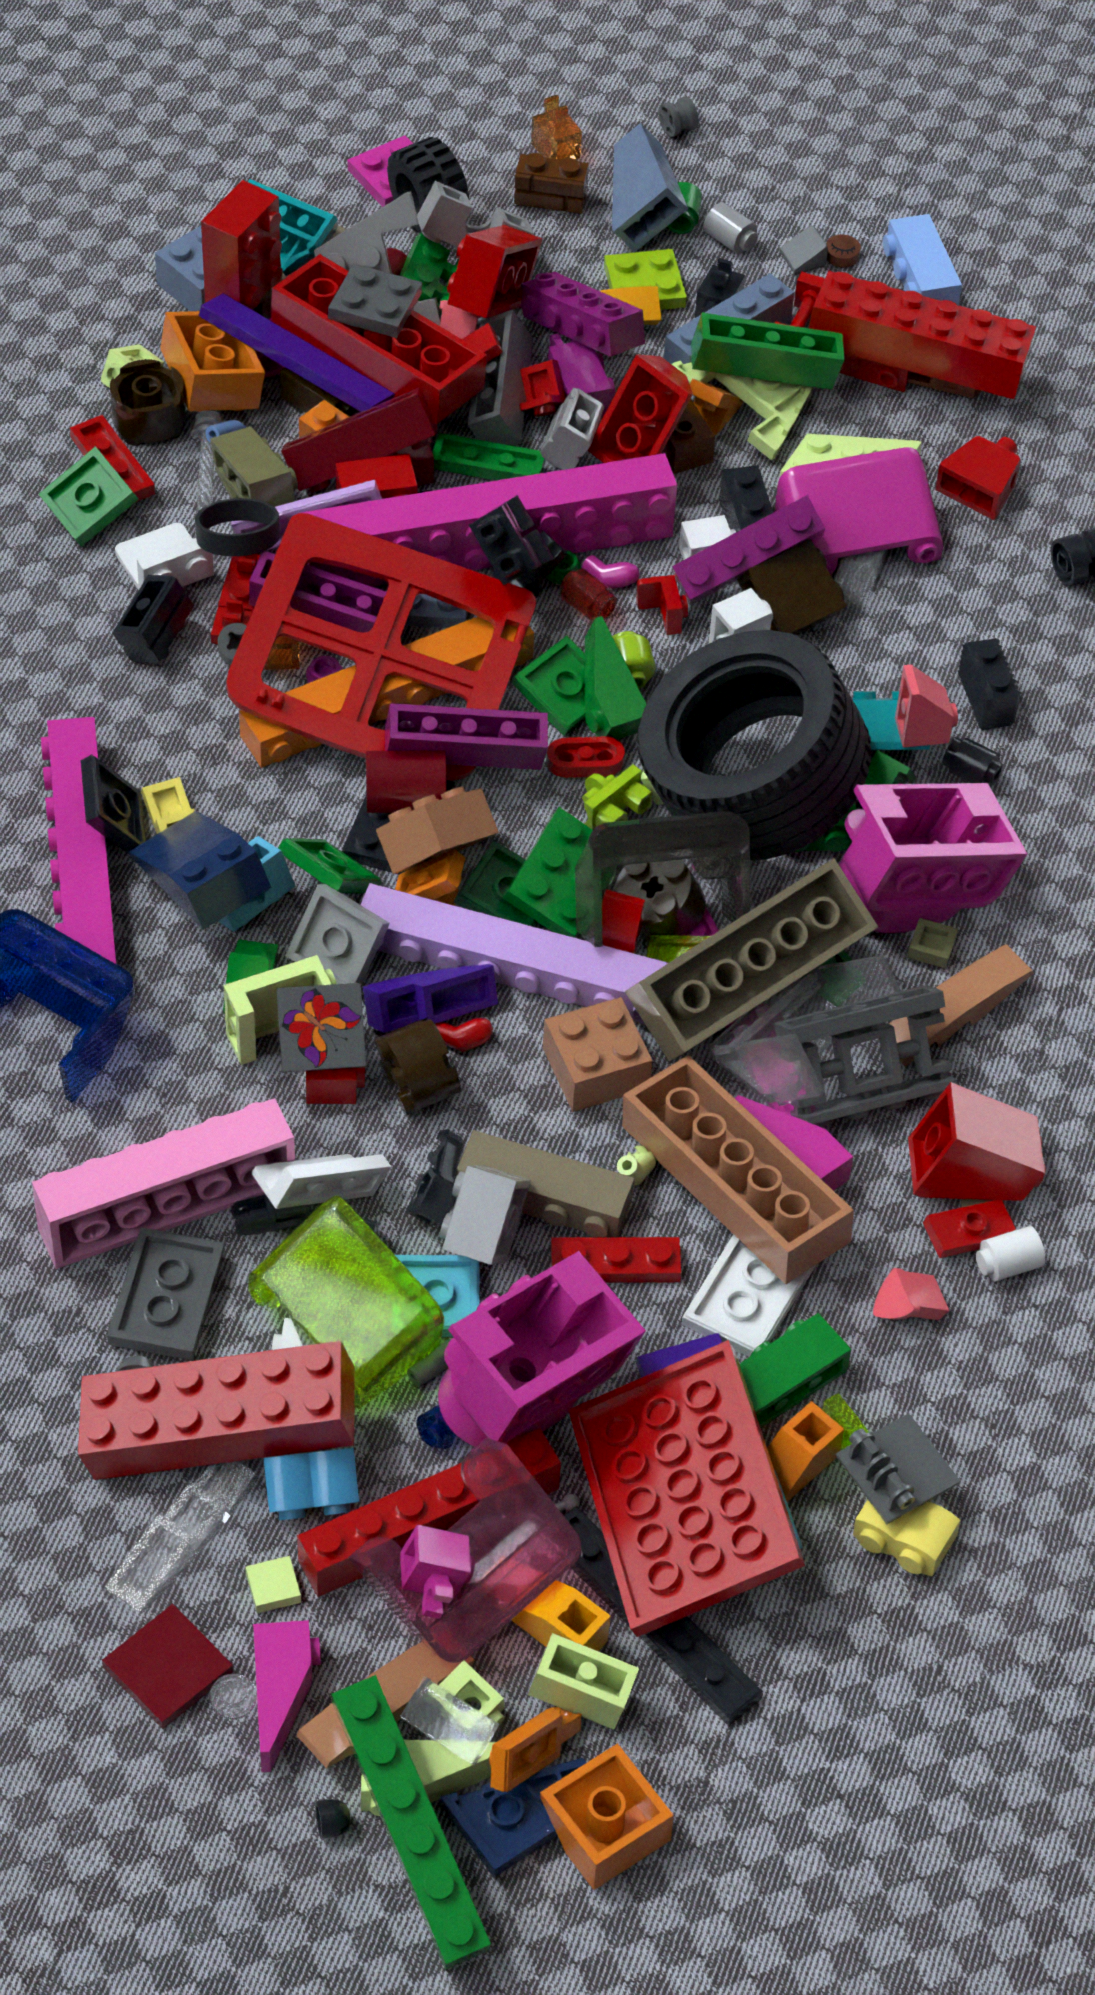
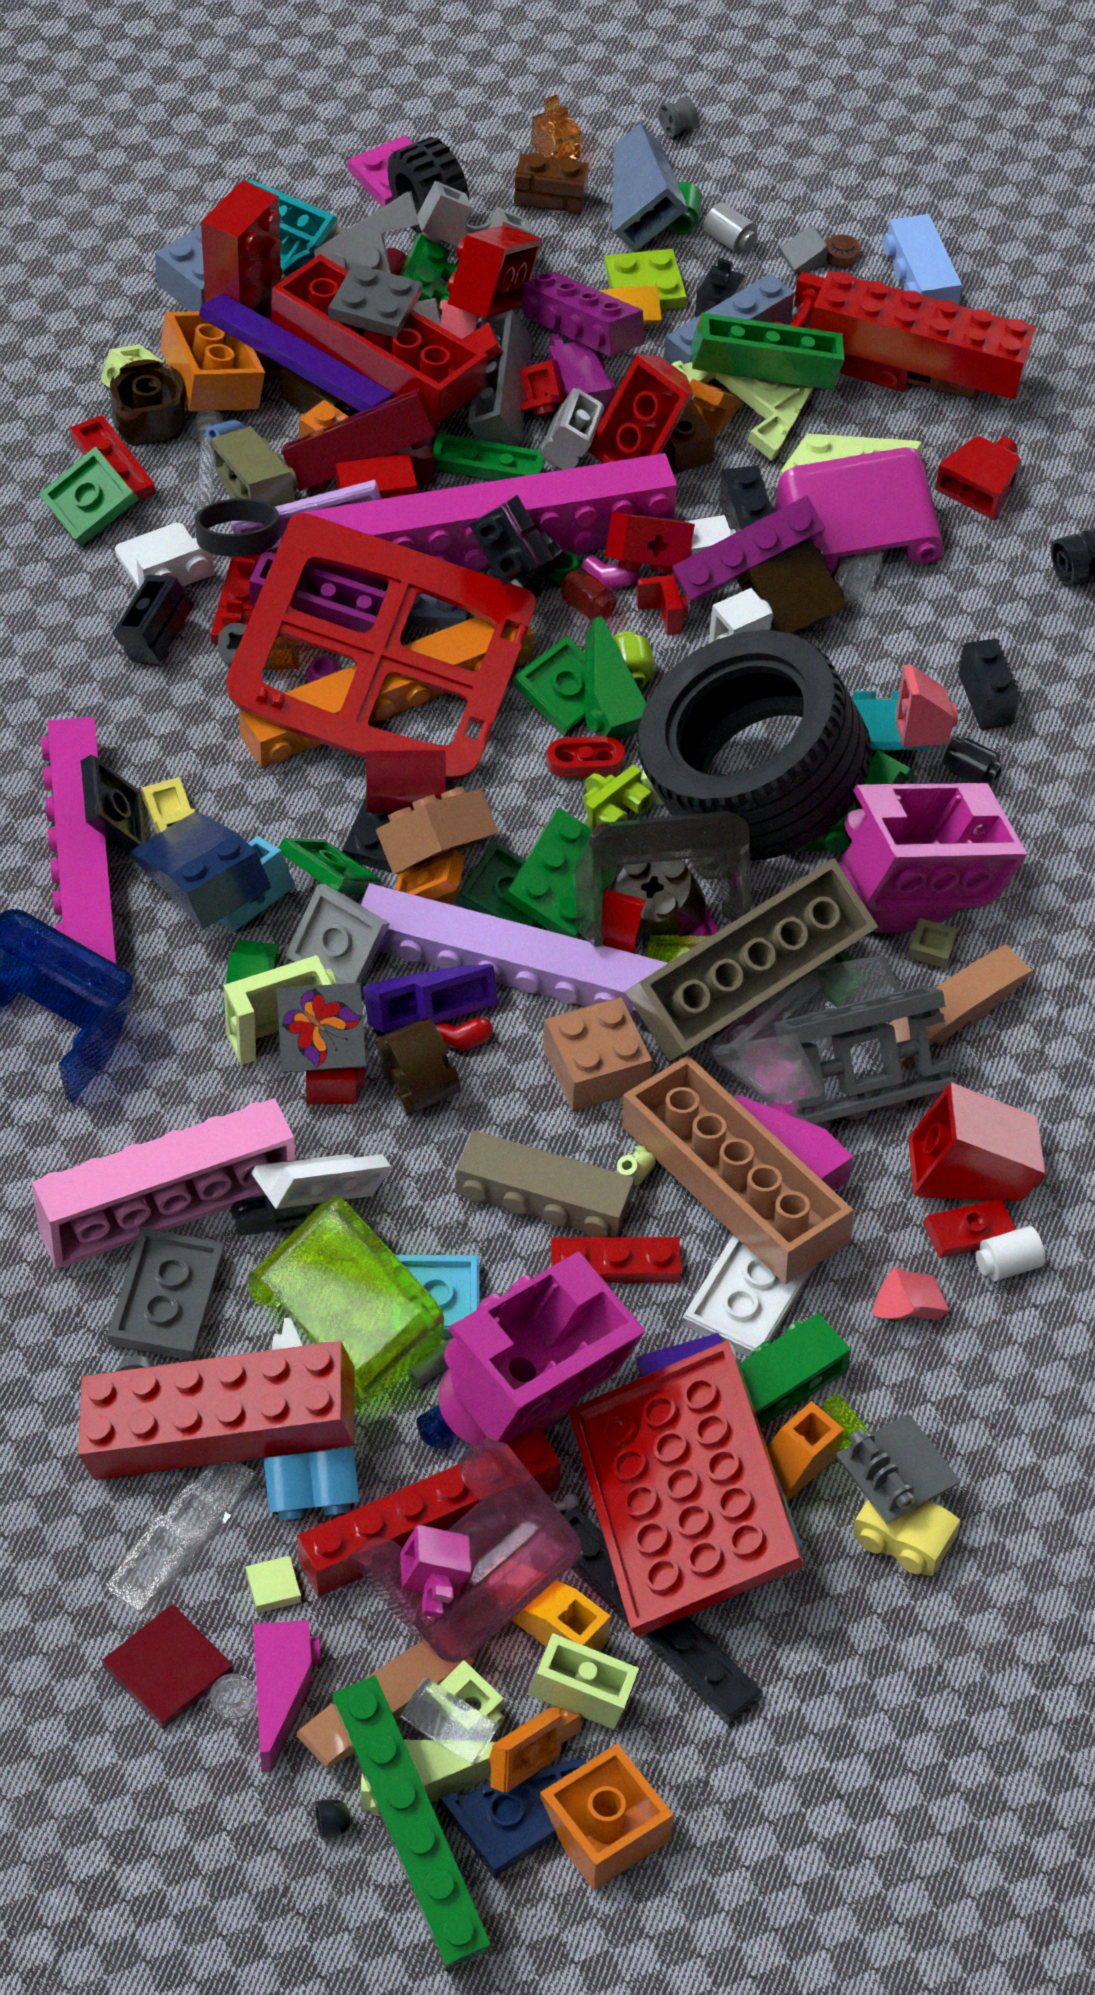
magenta brick [385,703,548,770] -> none
black piece [405,1129,463,1226] -> none
light grey brick [440,1165,531,1265] -> none
none -> red brick [605,511,695,574]

